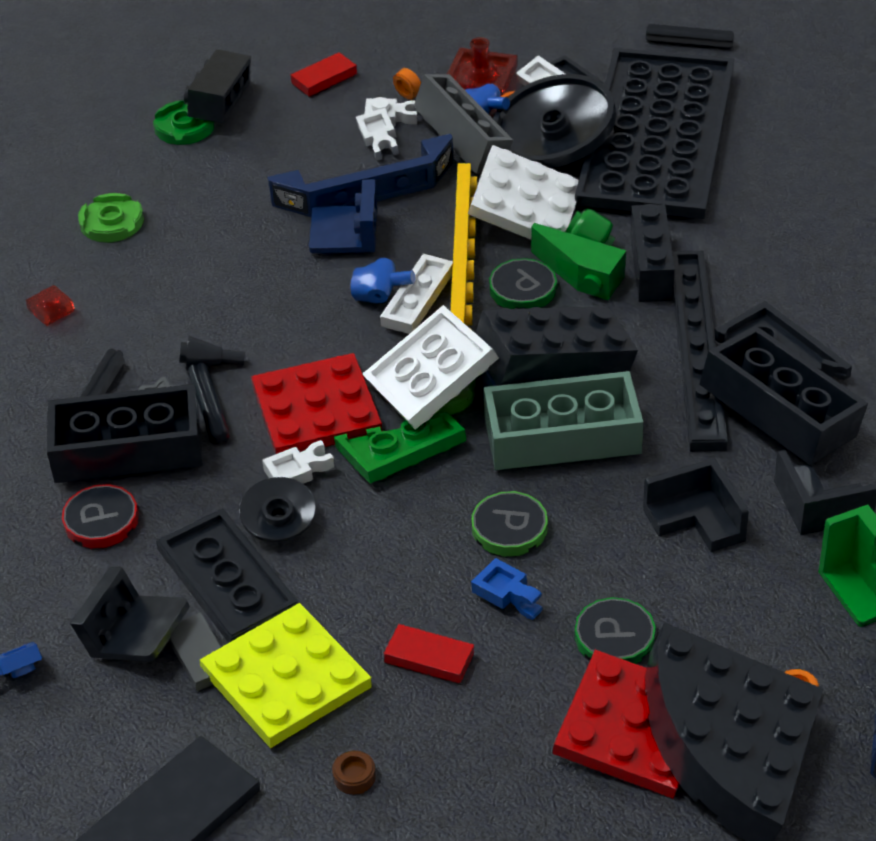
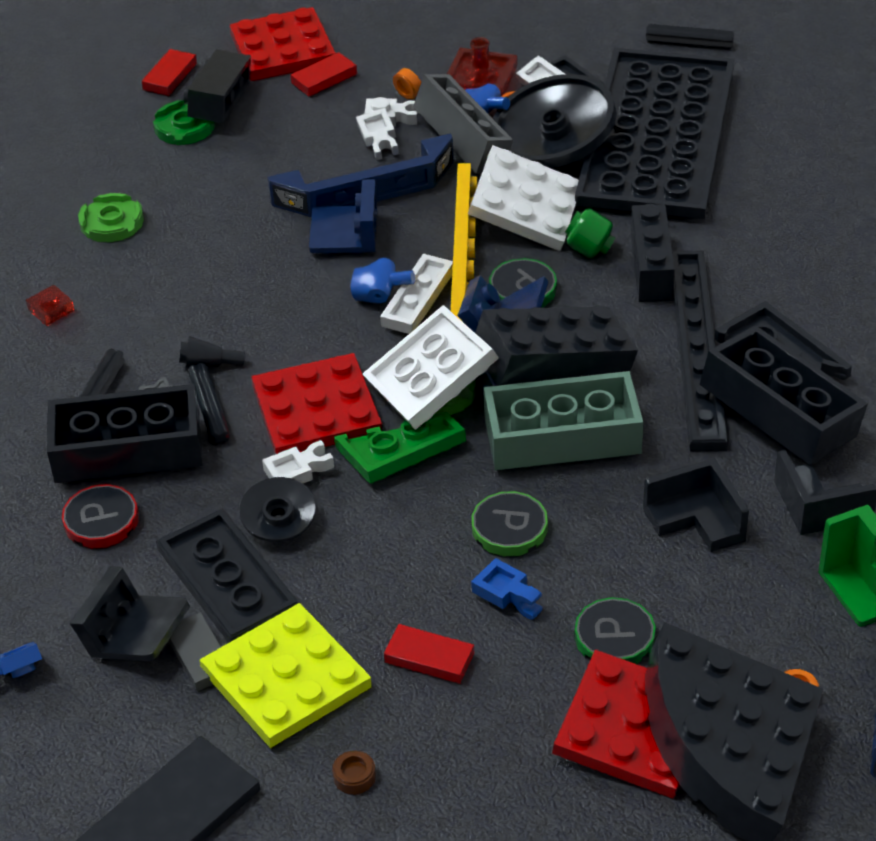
green slope [531,223,626,300] -> none
none -> red tile [141,49,197,96]
none -> red plate [229,7,336,81]
none -> dark blue bracket [457,275,548,333]

